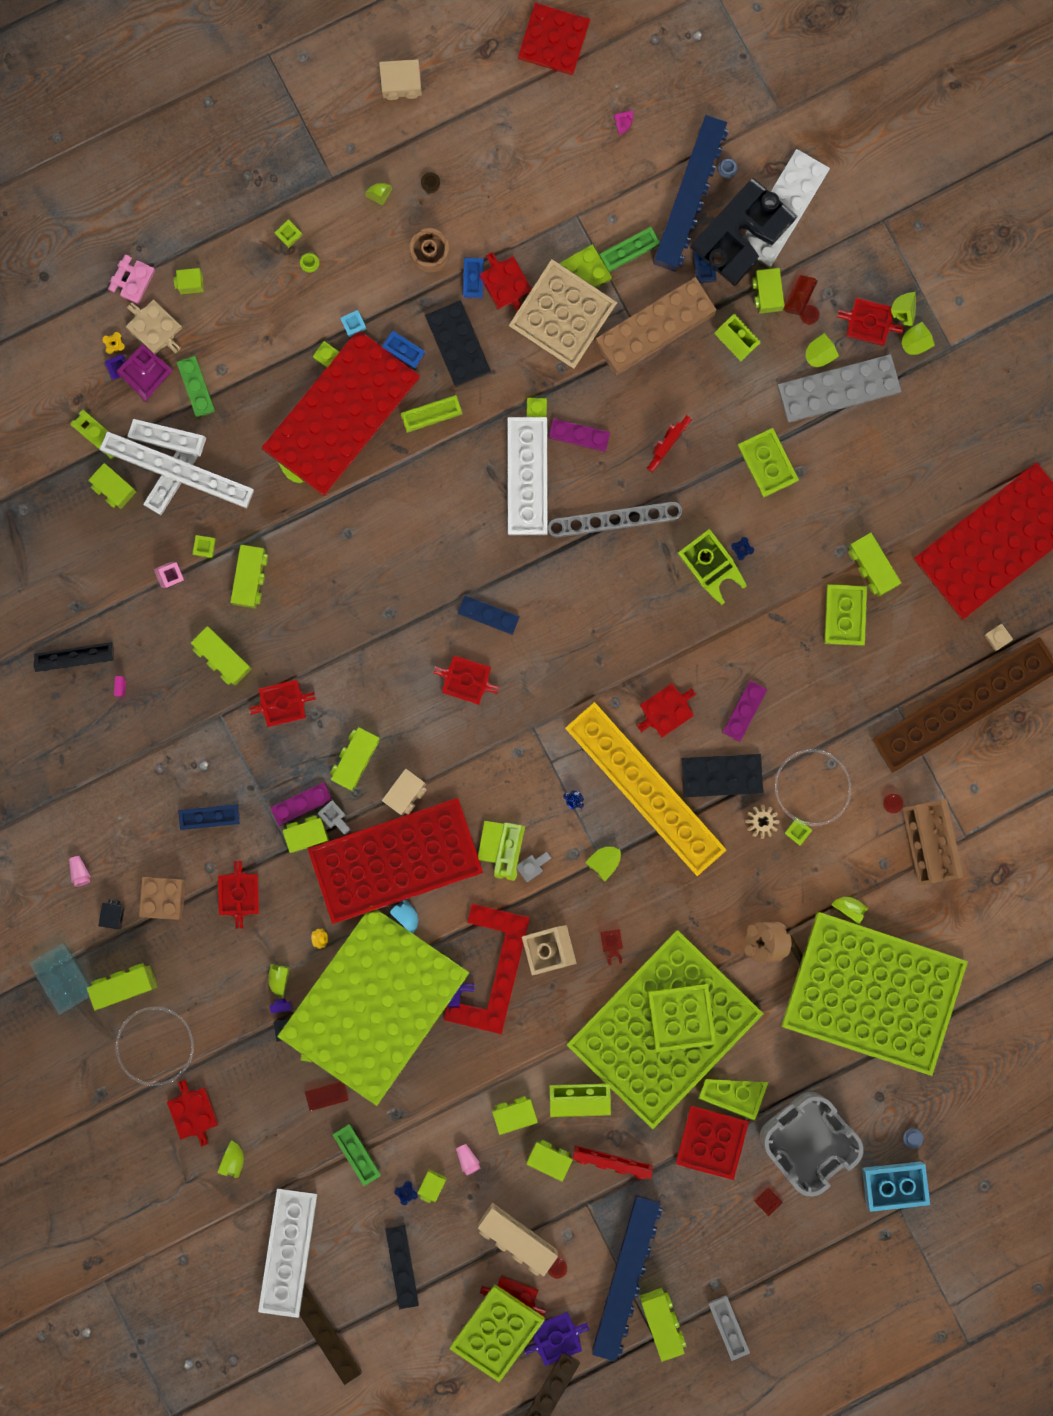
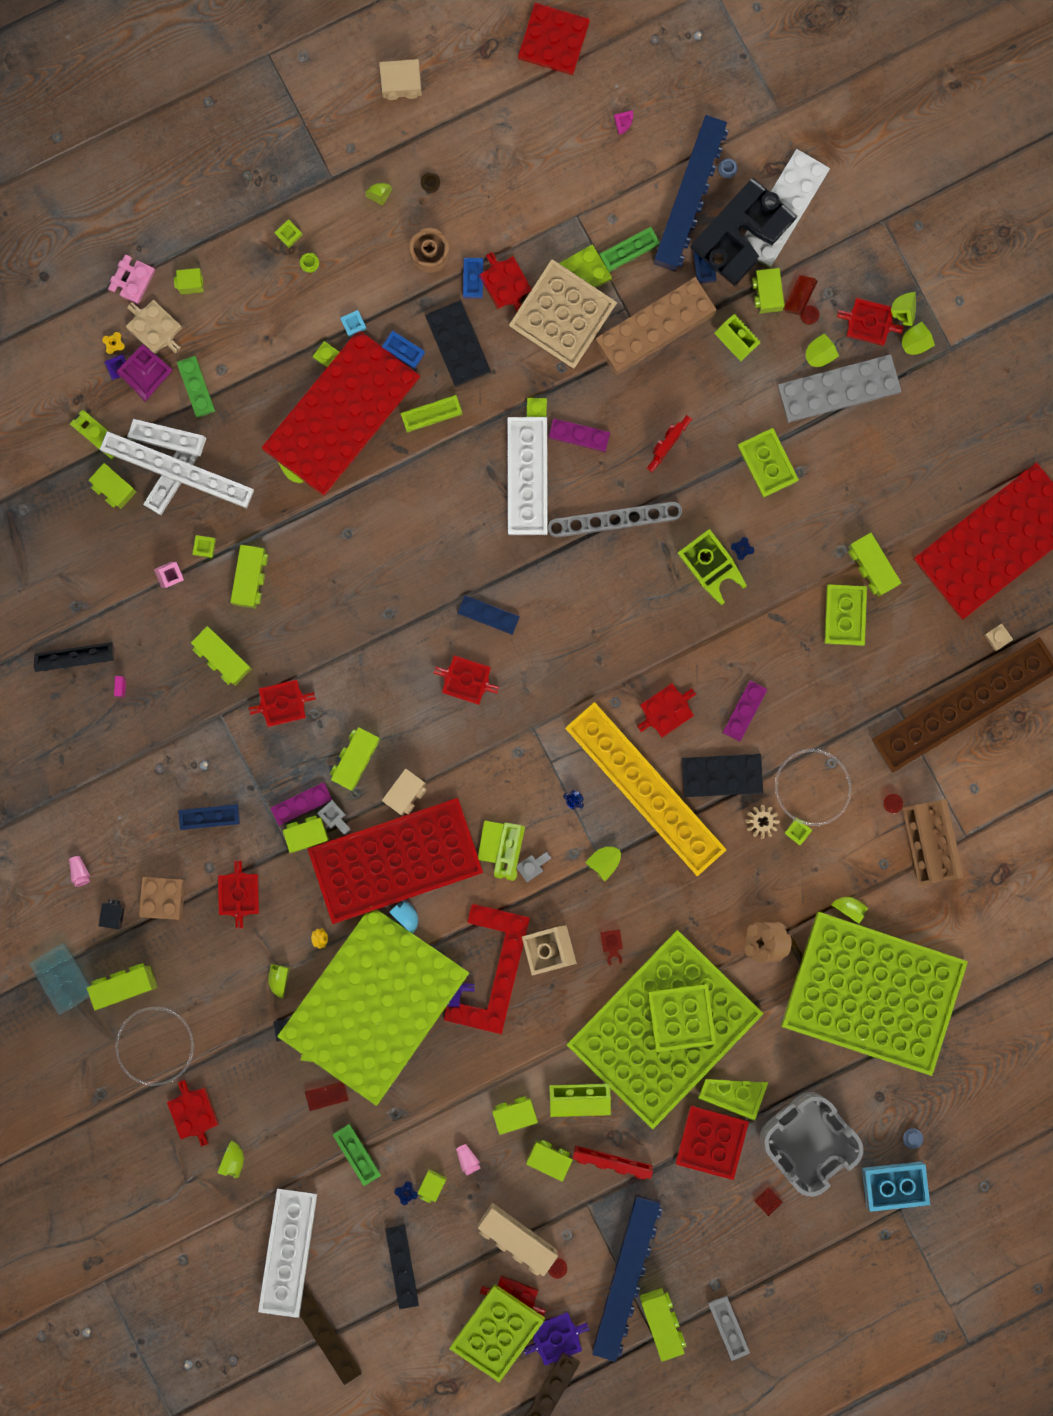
dark purple plate [270,999,293,1013] -> none

